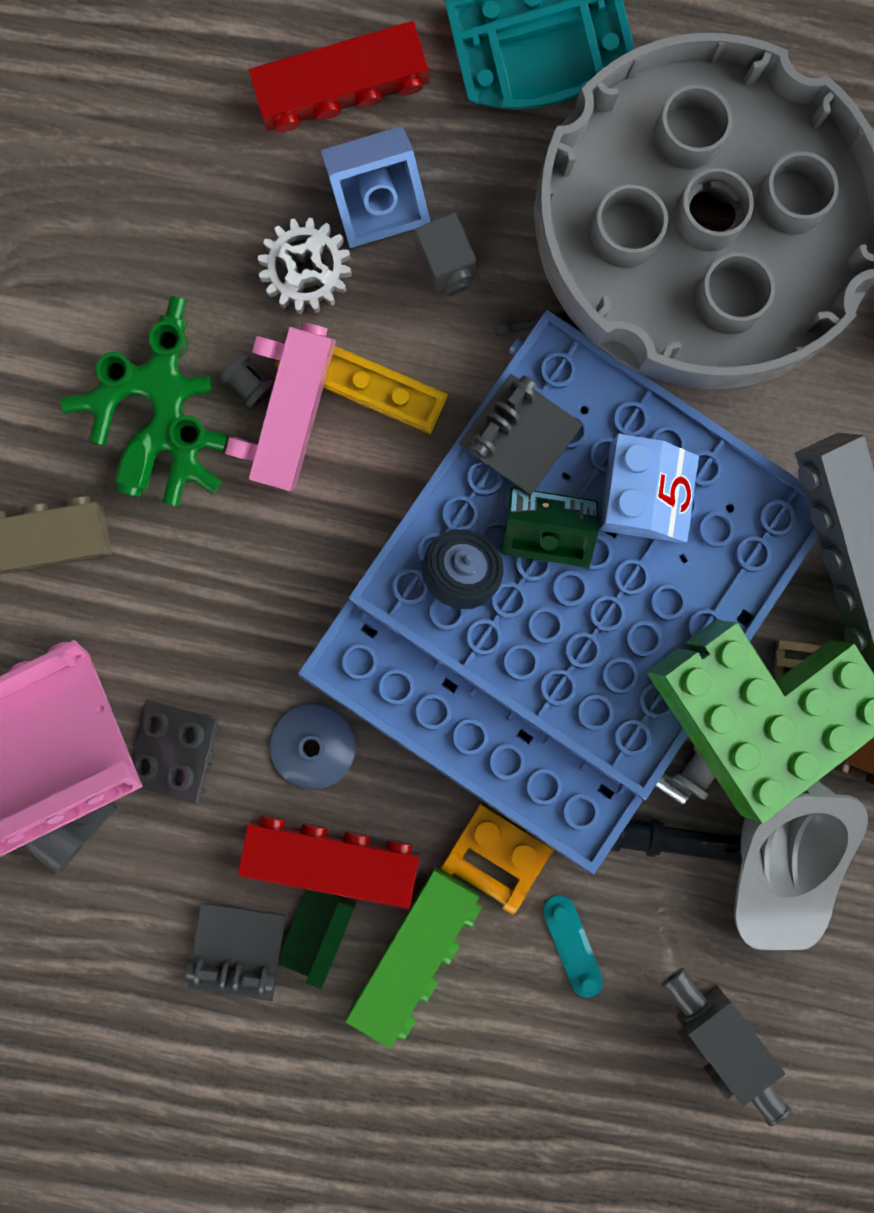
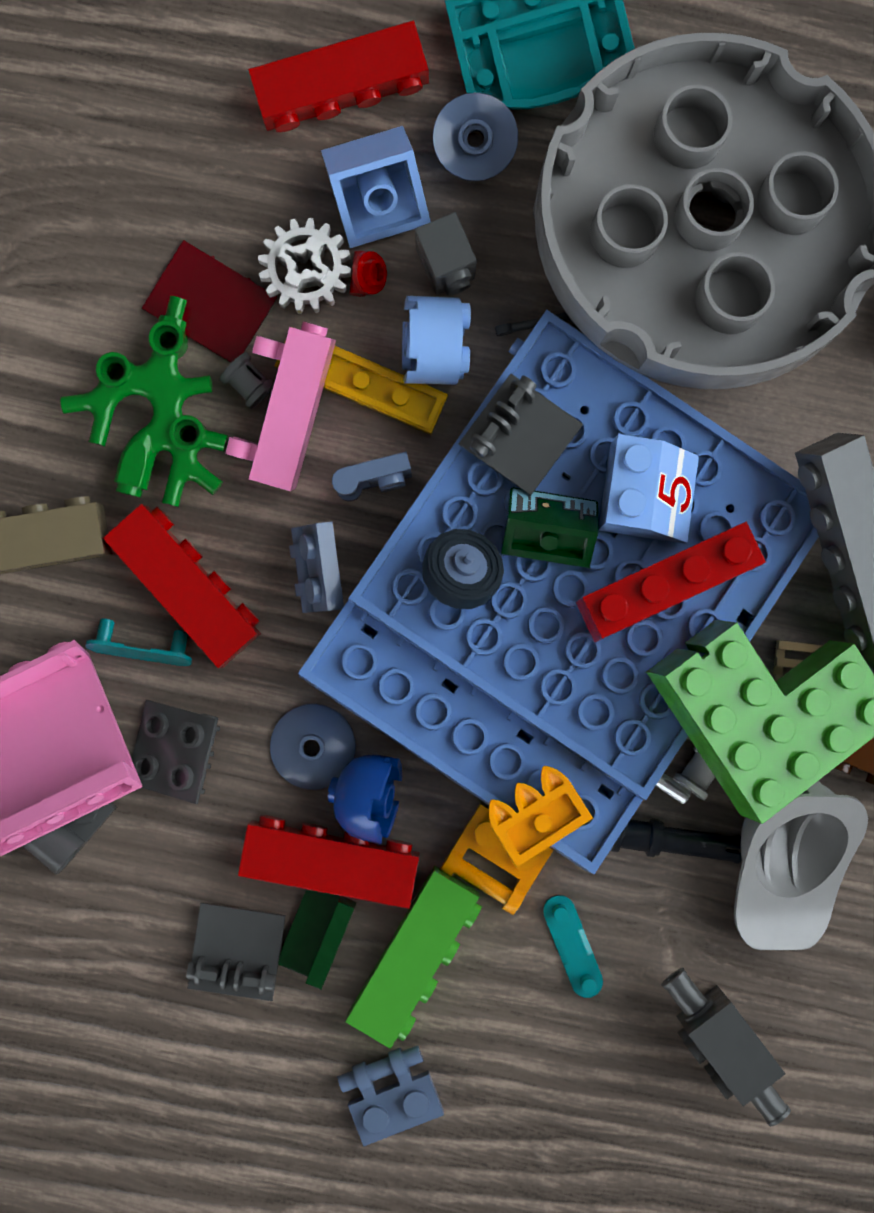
none -> teal piece [85,618,192,666]
none -> red brick [103,504,261,668]
none -> dark red window [141,240,278,363]
none -> sand blue plate [289,521,344,613]
none -> blue cylinder [328,755,403,844]
none -> sand blue plate [332,451,412,502]
none -> sand blue plate [337,1045,444,1147]
none -> red plate [349,251,387,297]
none -> light blue brick [402,296,471,385]
none -> sand blue dish [433,93,518,181]
none -> light orange plate [488,766,593,868]
none -> red brick [576,521,766,643]

